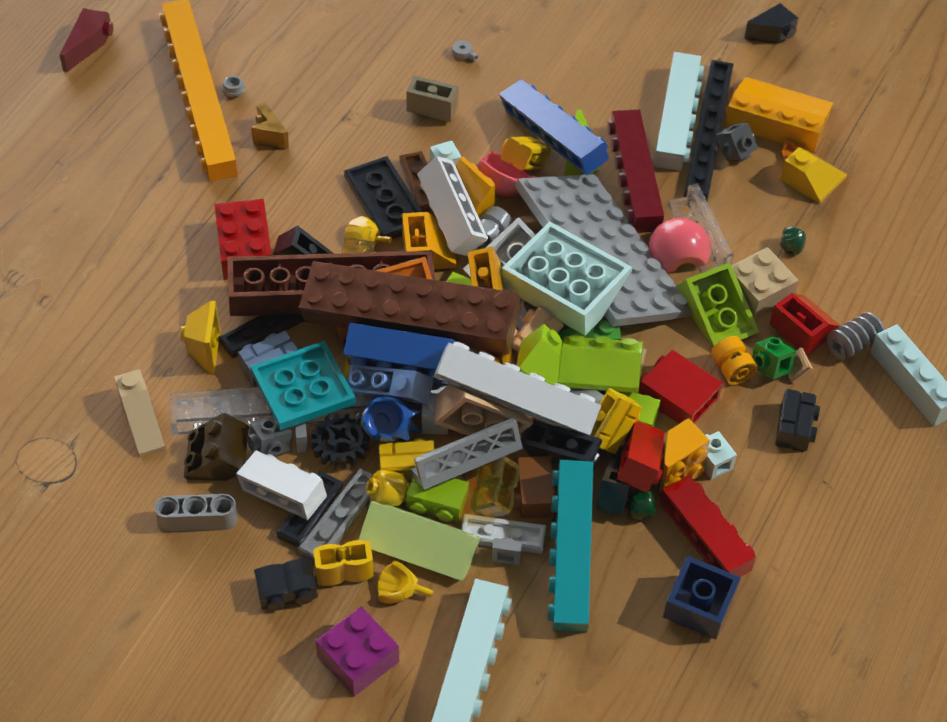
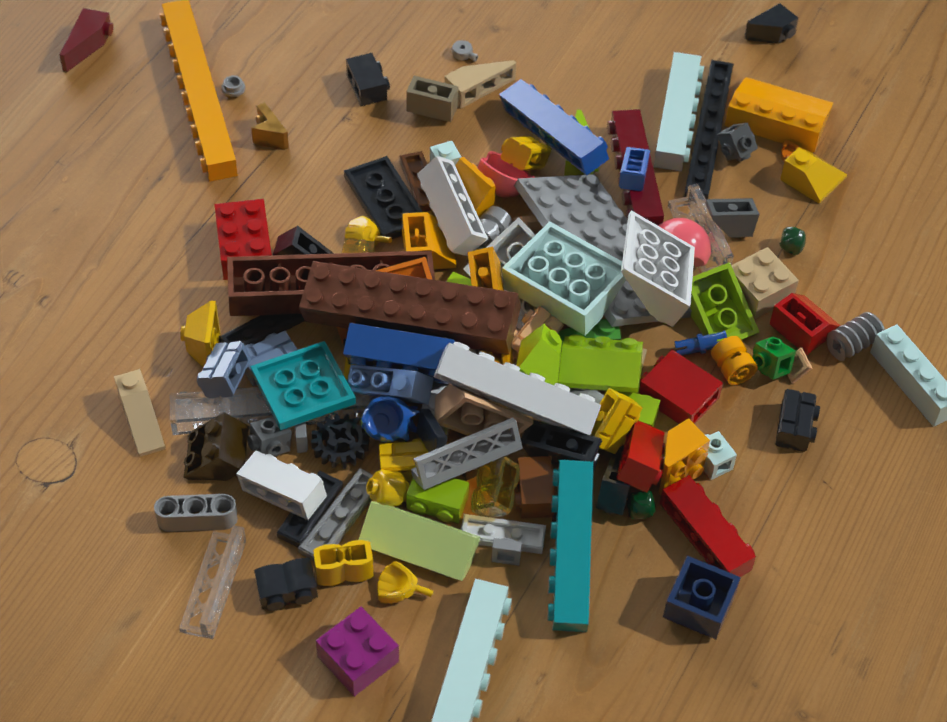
none -> clear fence [179,525,246,639]
none -> sand blue brick [197,341,251,398]
none -> black brick [346,53,390,107]
none -> black tile [416,409,448,461]
none -> tan slope [444,60,516,108]
none -> blue slope [619,147,650,191]
none -> white slope [621,210,695,327]
none -> blue pin [674,330,727,356]
none -> dark grey slope [705,198,760,237]

